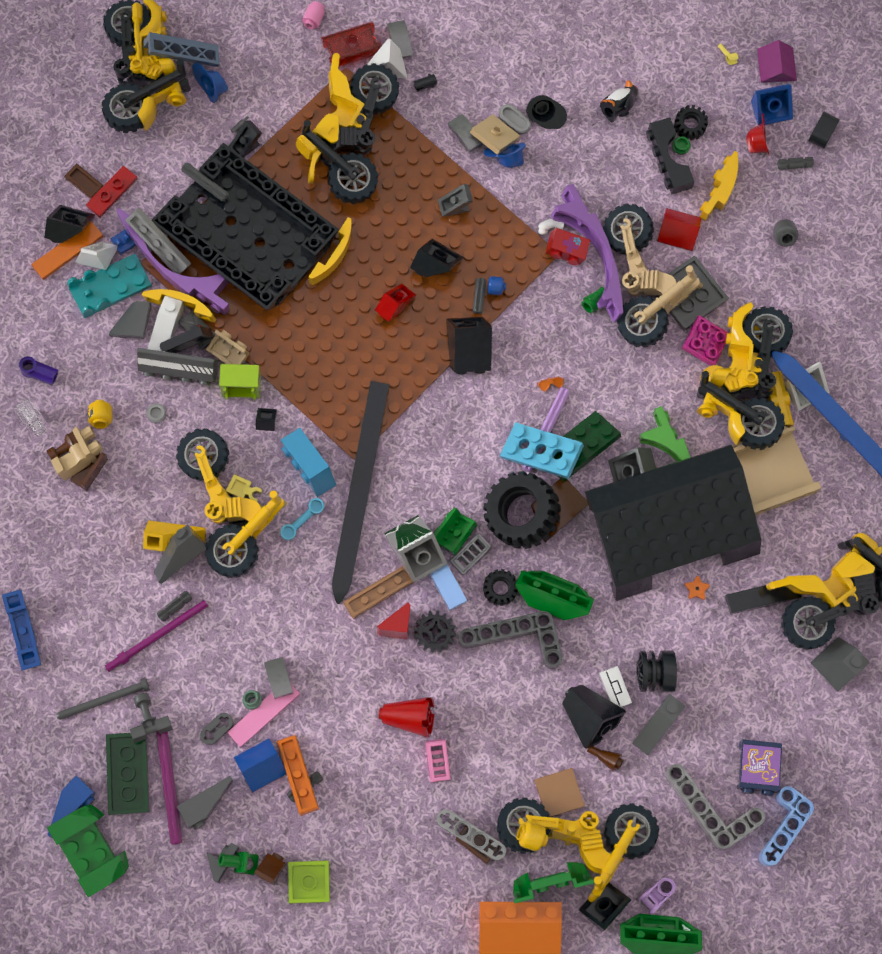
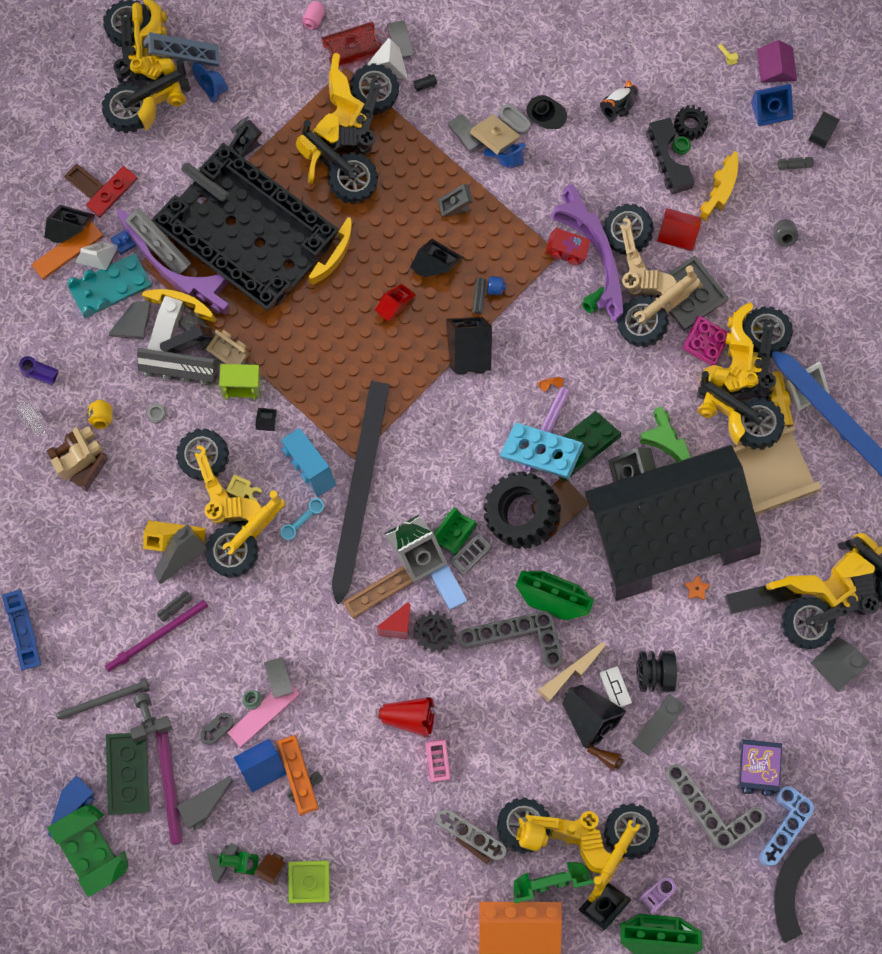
black tyre [483,569,518,606] -> none
medium nougat tile [534,768,585,817] -> none
white arm [538,219,564,235] -> none
red piece [746,113,770,156] -> none
none -> tan slope [537,642,606,702]
none -> black tile [773,833,825,943]

